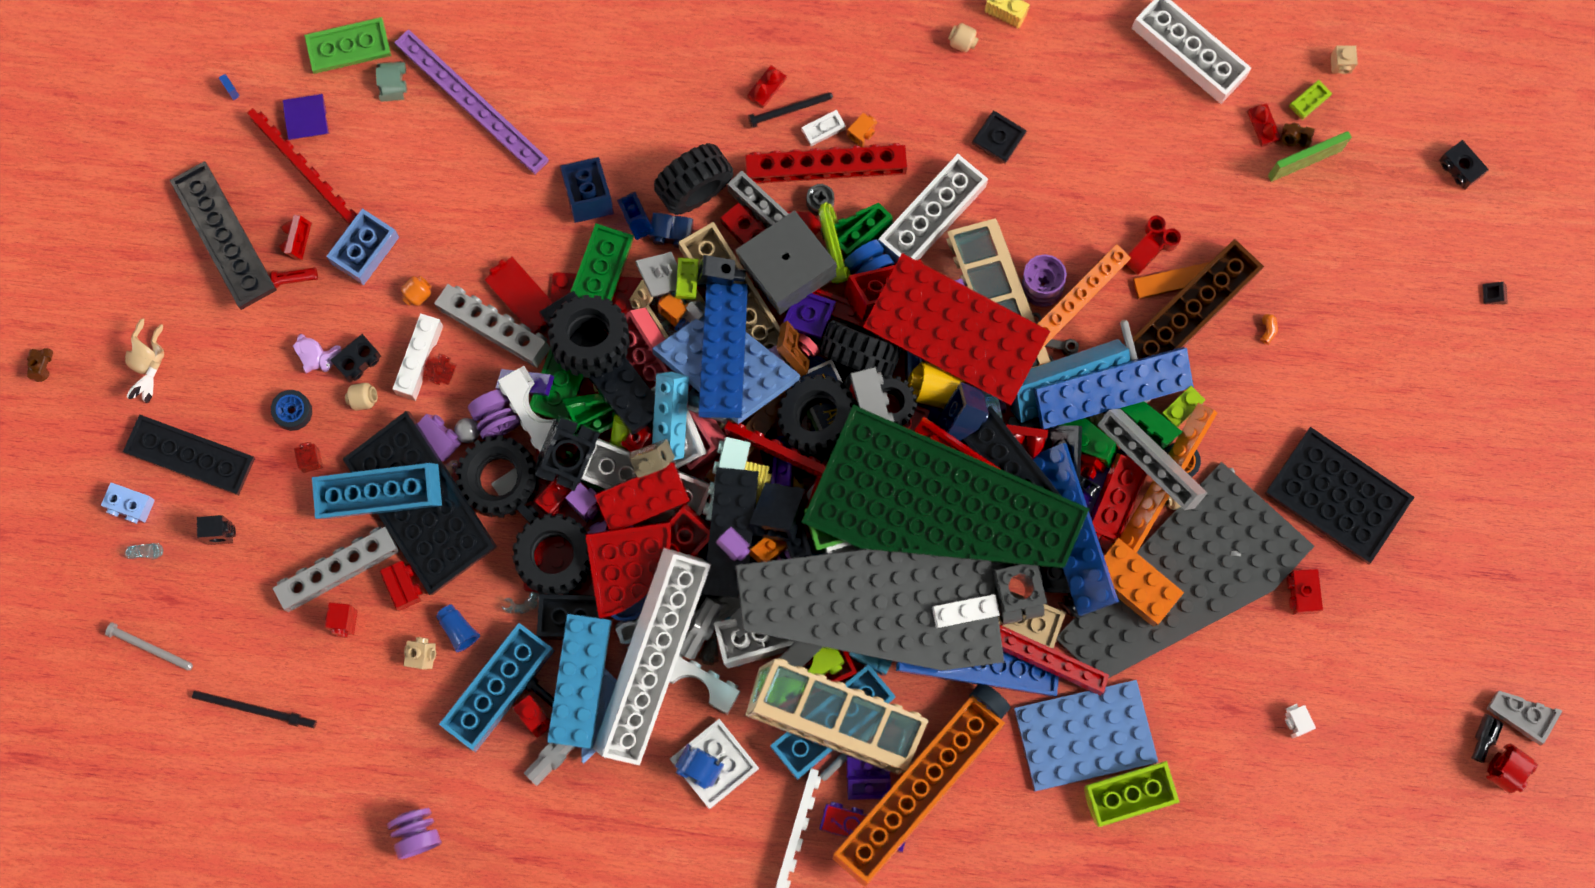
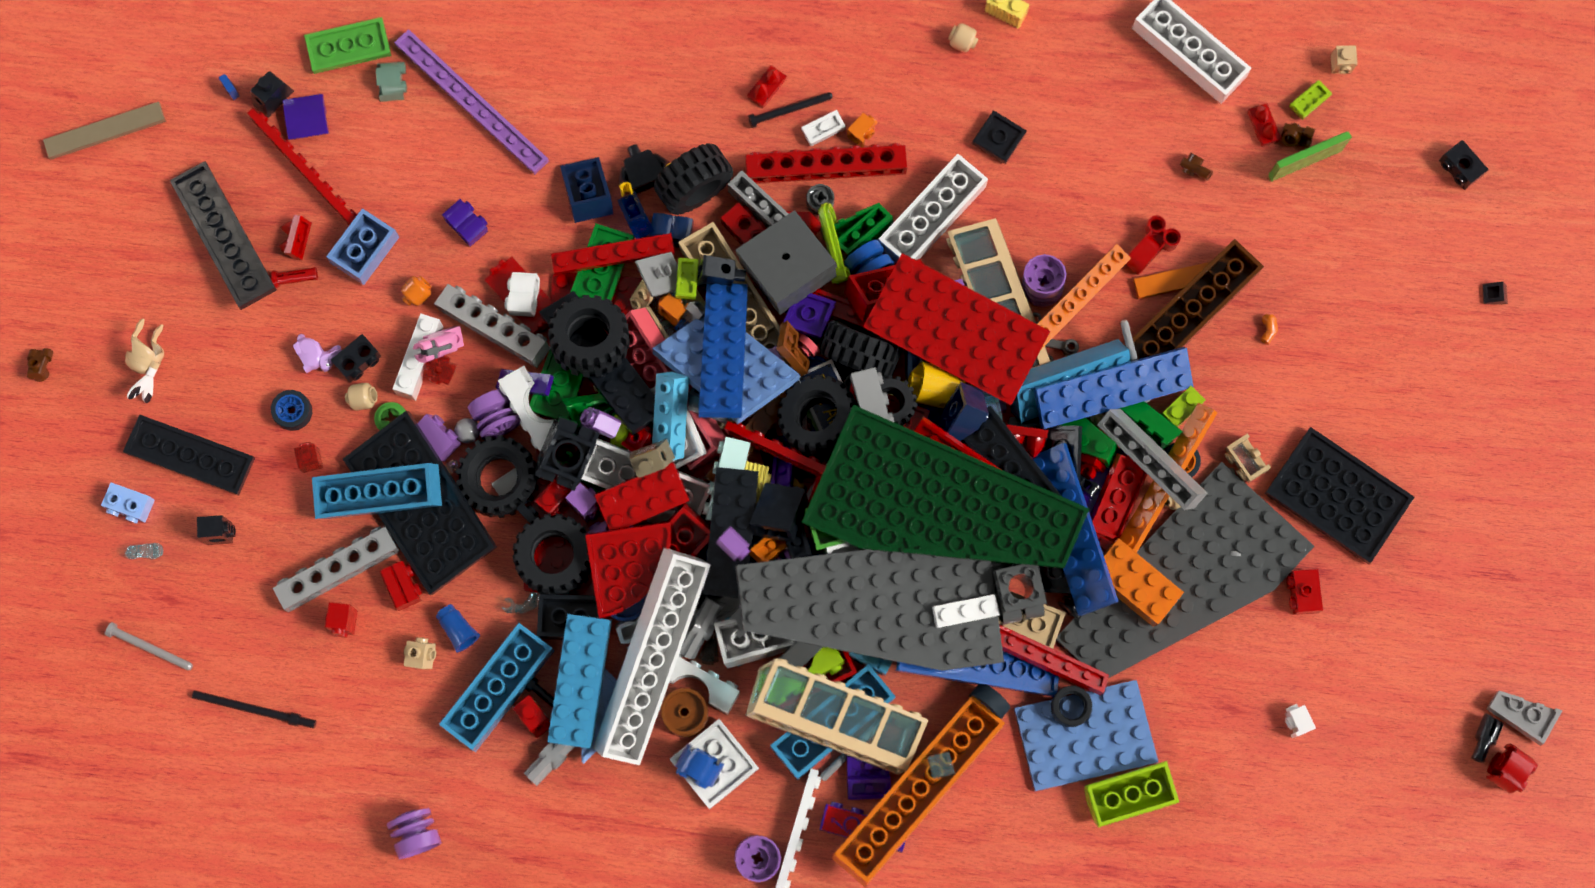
none -> dark tan tile [43,102,166,160]
none -> black torso [250,71,294,118]
none -> bright green gear [374,402,406,430]
none -> bright pink plate [413,326,464,363]
none -> dark purple brick [442,199,488,247]
none -> white brick [504,272,540,317]
none -> red plate [551,233,675,275]
none -> medium lavender brick [580,407,621,439]
none -> black torso [619,144,671,197]
none -> dark orange wheel [661,688,708,737]
none -> medium lavender wheel [734,835,781,882]
none -> clear light blue tile [927,752,955,779]
none -> black tyre [1051,686,1092,727]
none -> reddish brown plate [1180,152,1213,181]
none -> tan window [1225,433,1271,483]

